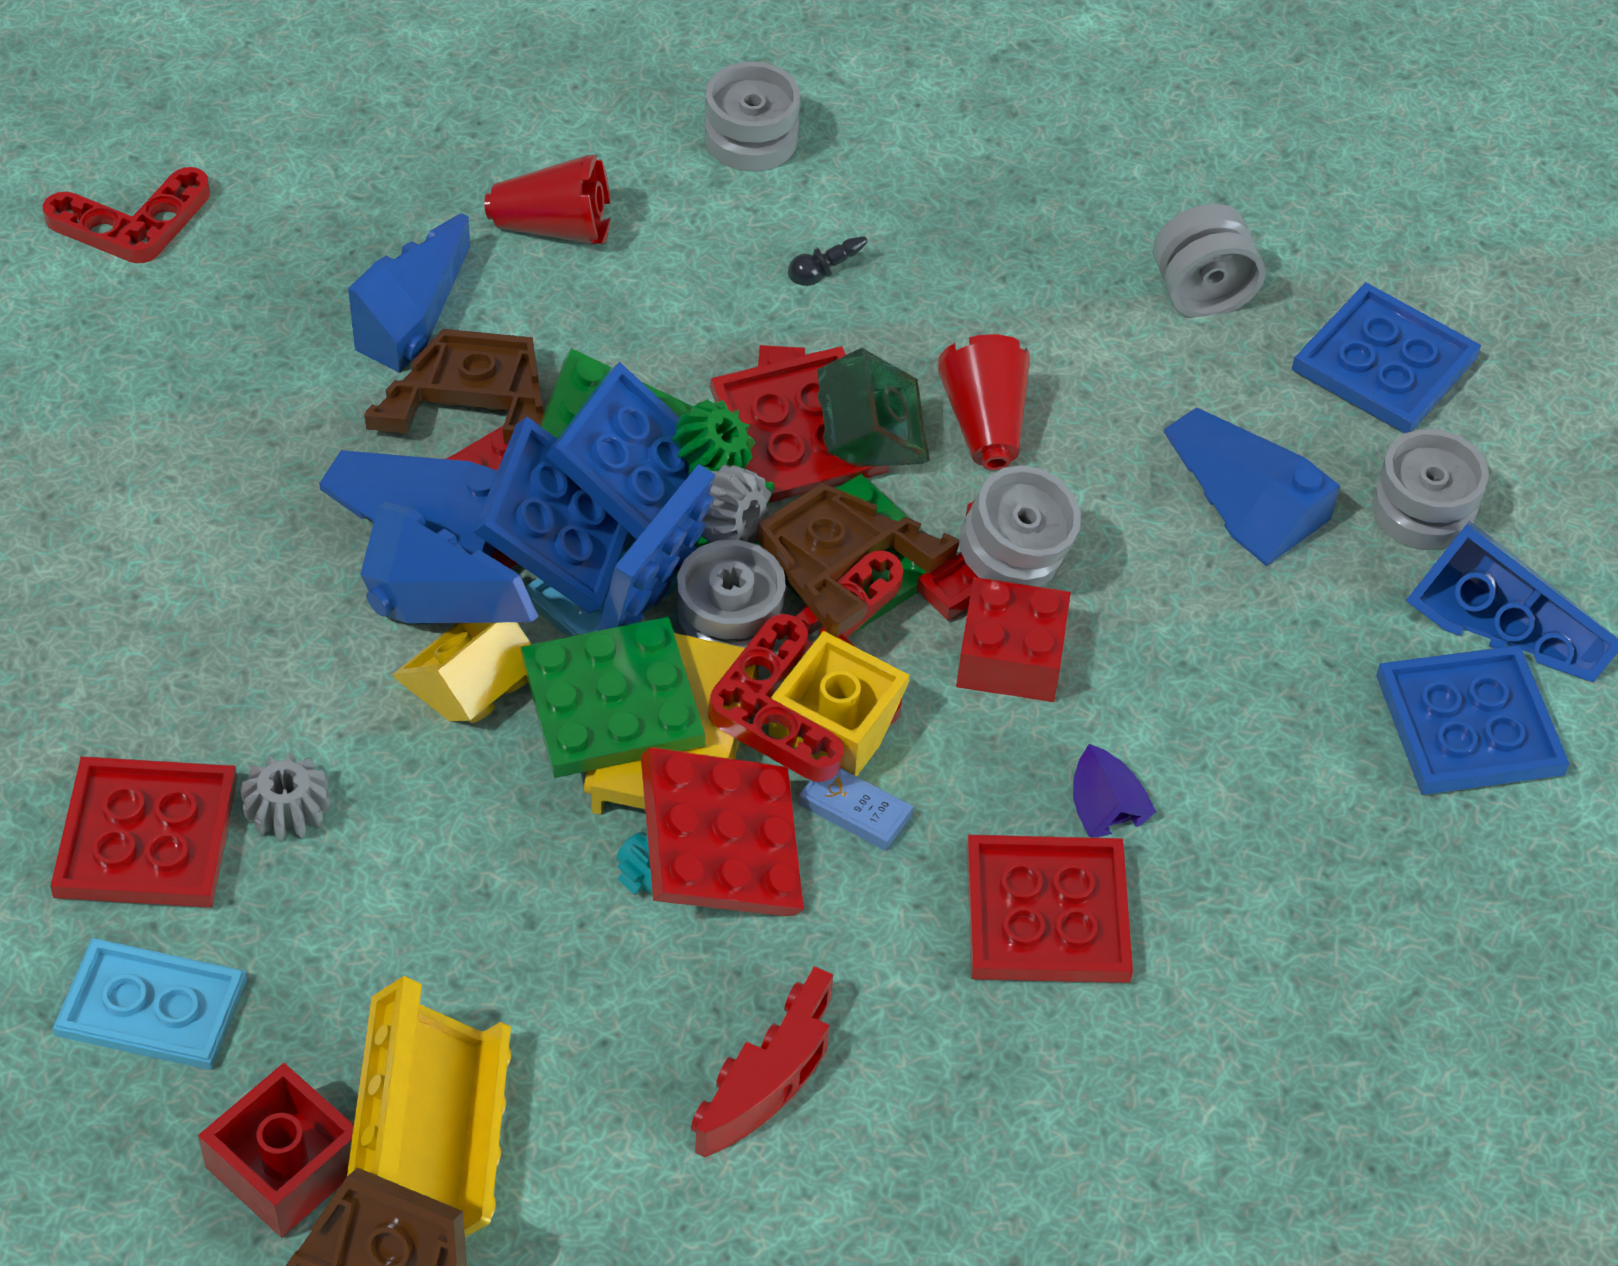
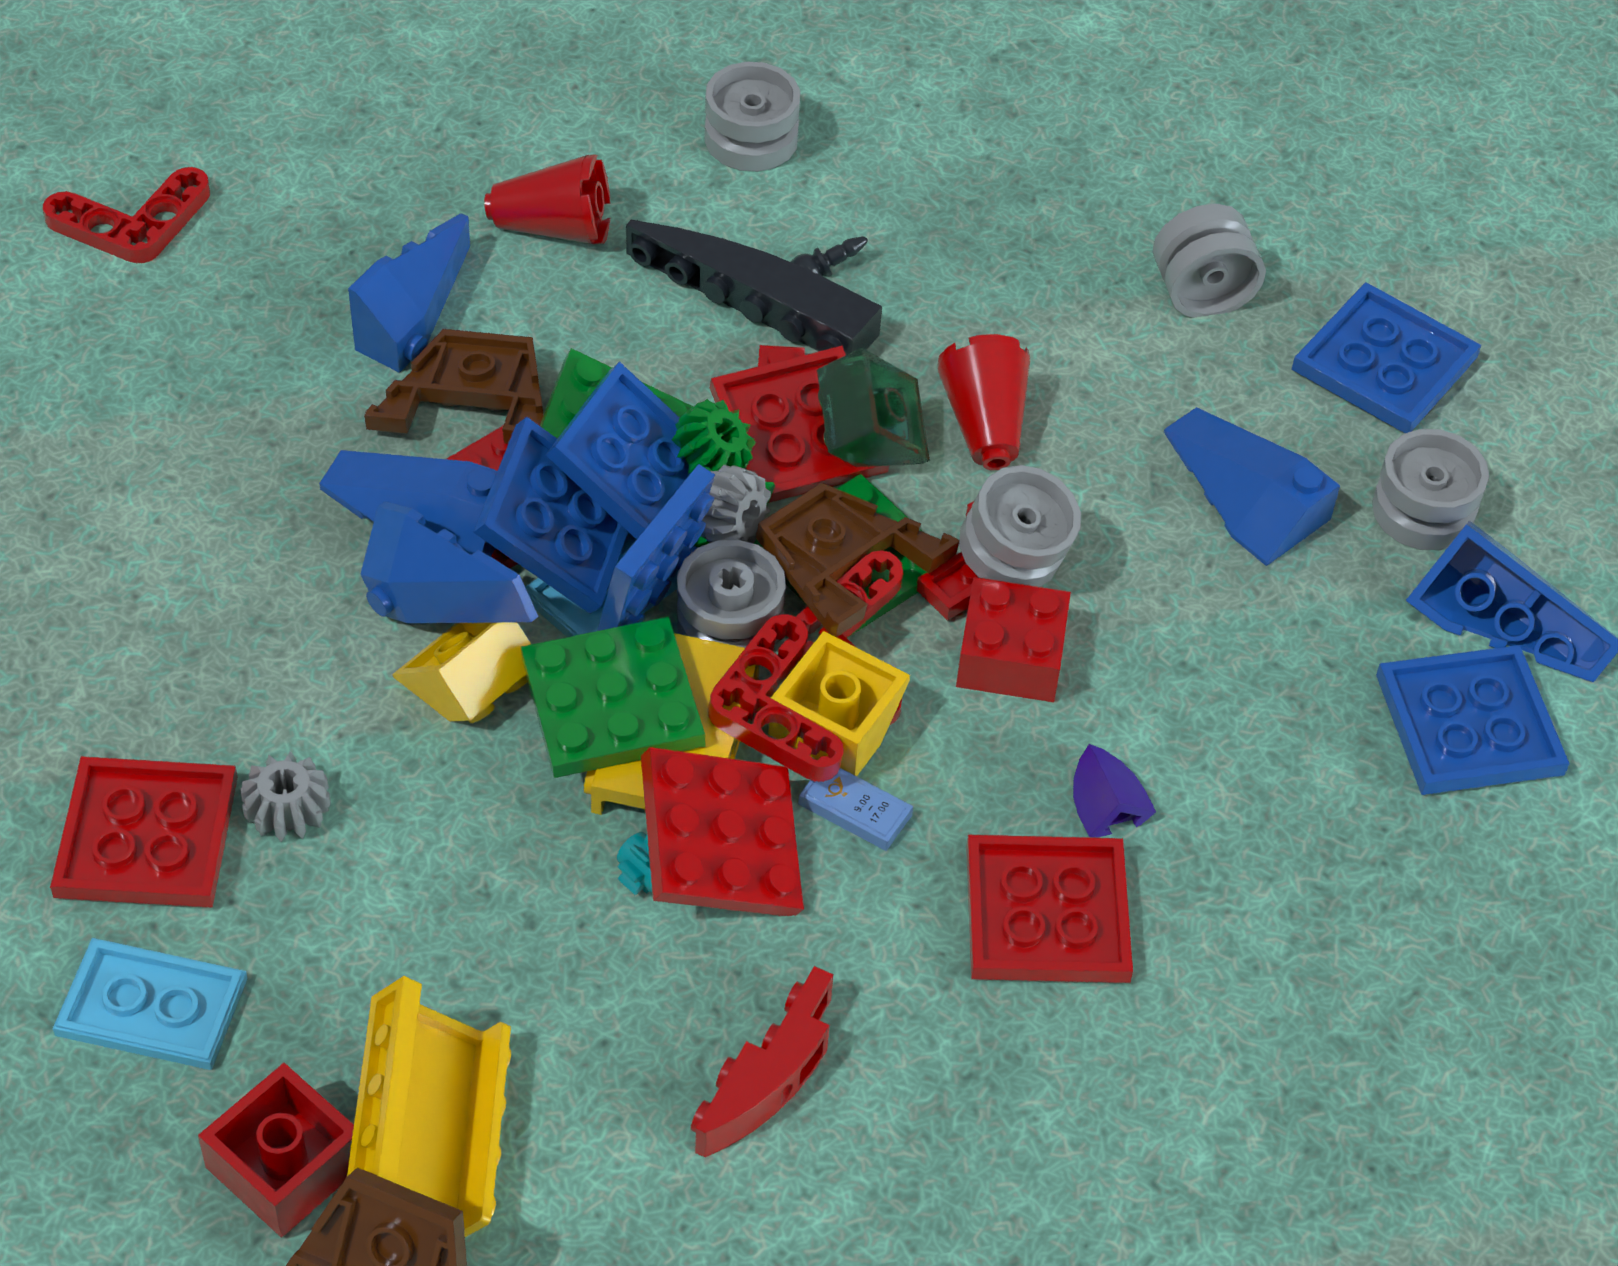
none -> black slope [626,219,882,367]

